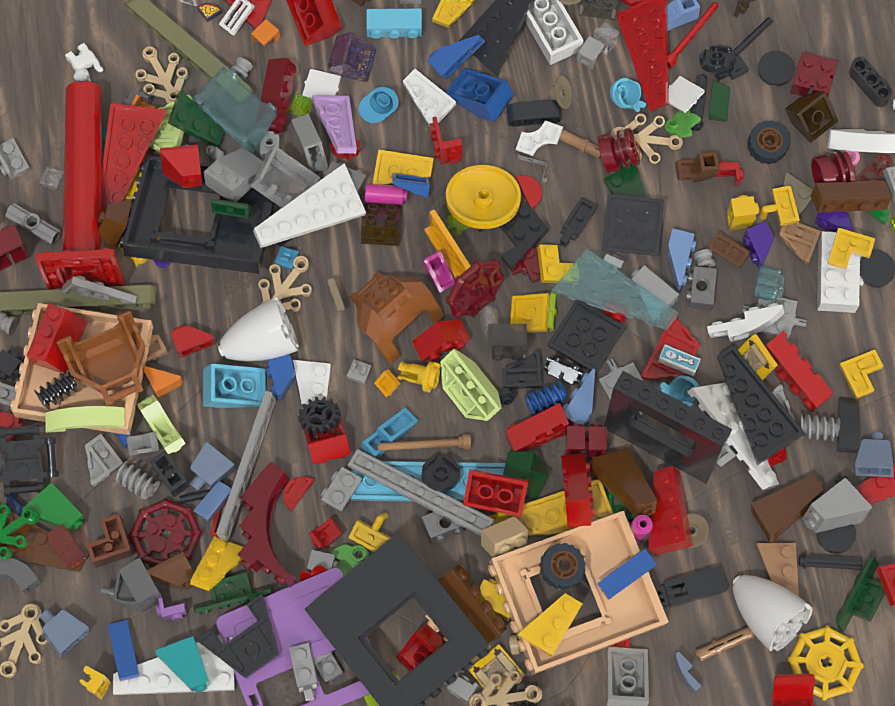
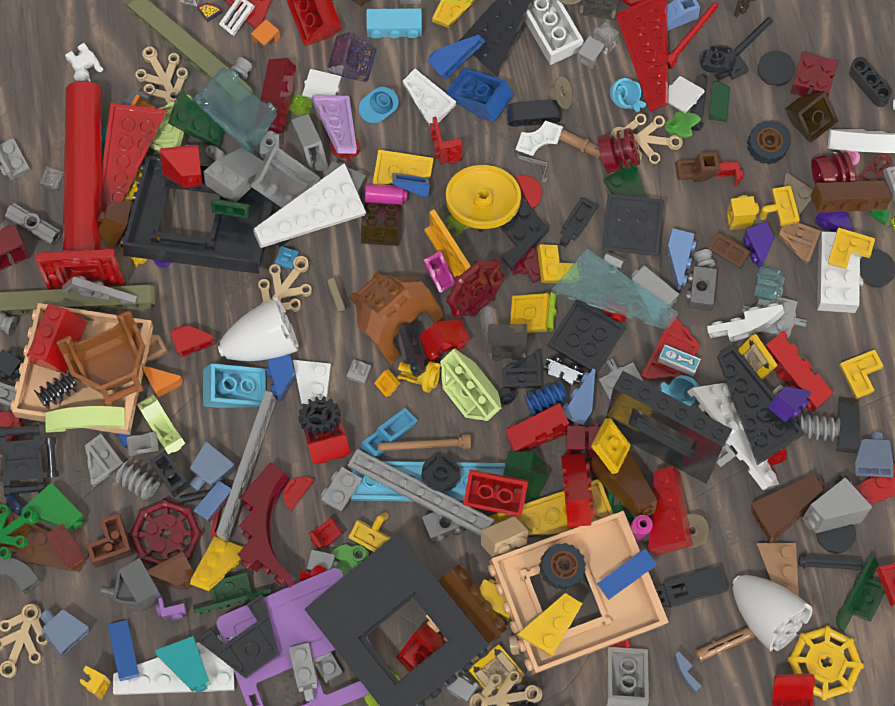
none -> black hinge [398,323,426,376]
none -> yellow tile [591,418,631,474]
none -> dark purple slope [768,387,812,422]

